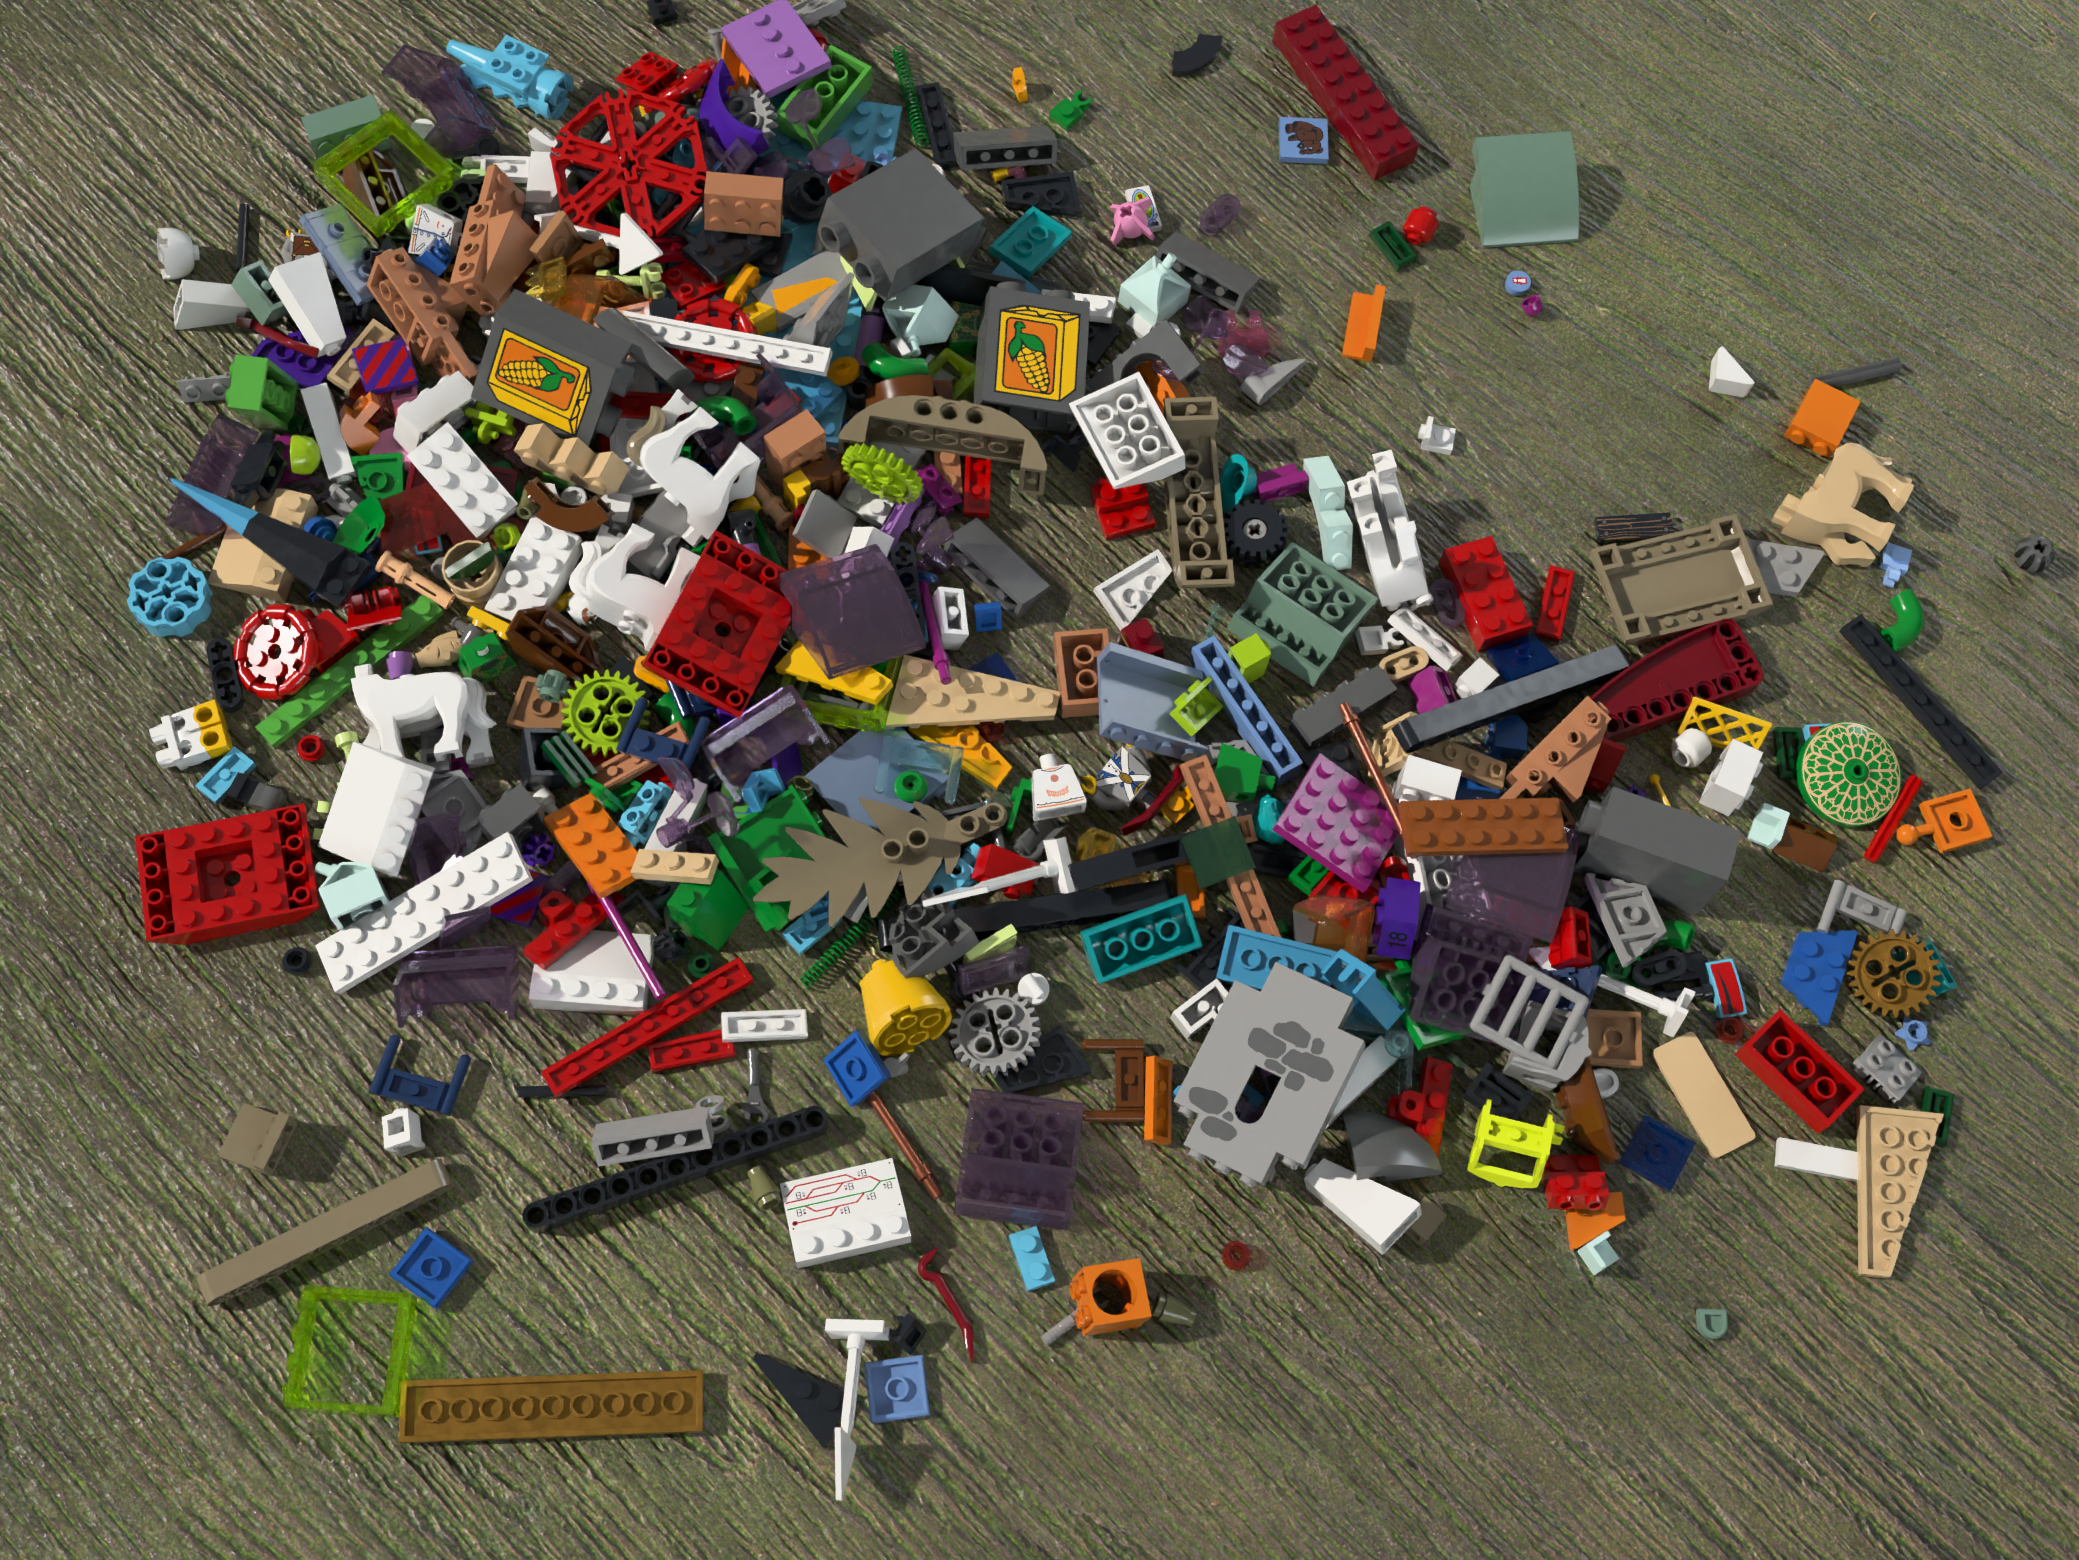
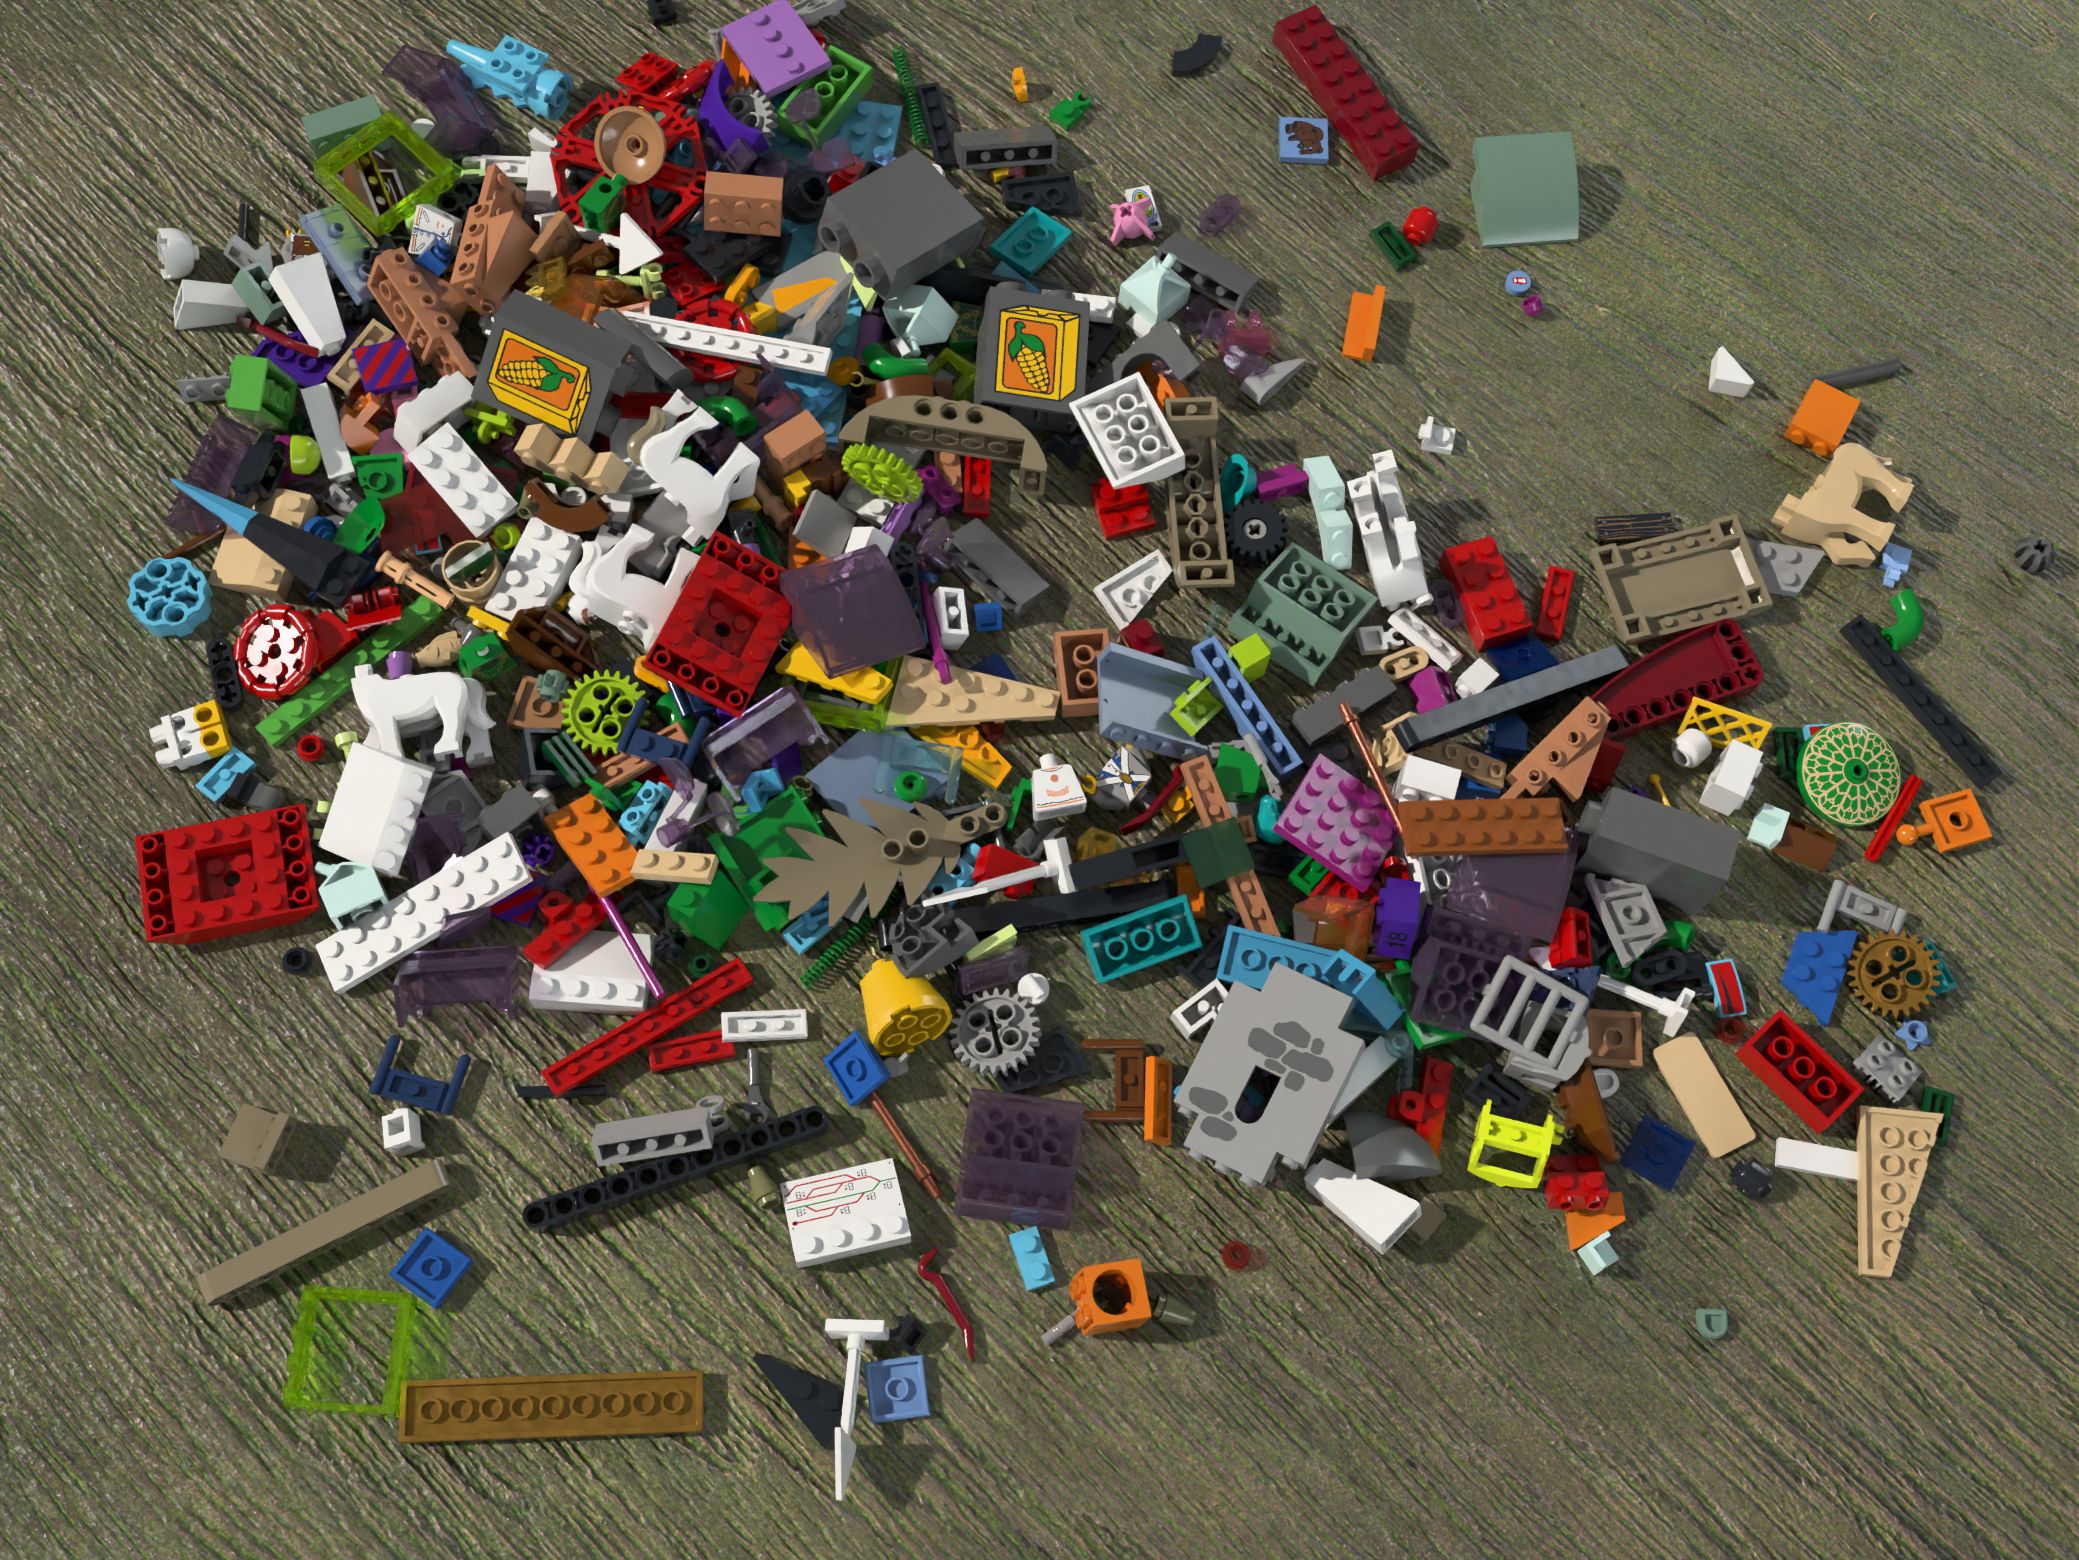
none -> light grey slope [223,234,273,273]
none -> green torso [578,173,629,234]
none -> medium nougat dish [594,106,666,184]
none -> light yellow hand [850,372,882,387]
none -> light grey piece [1244,732,1283,802]
none -> black head [1729,1157,1774,1200]

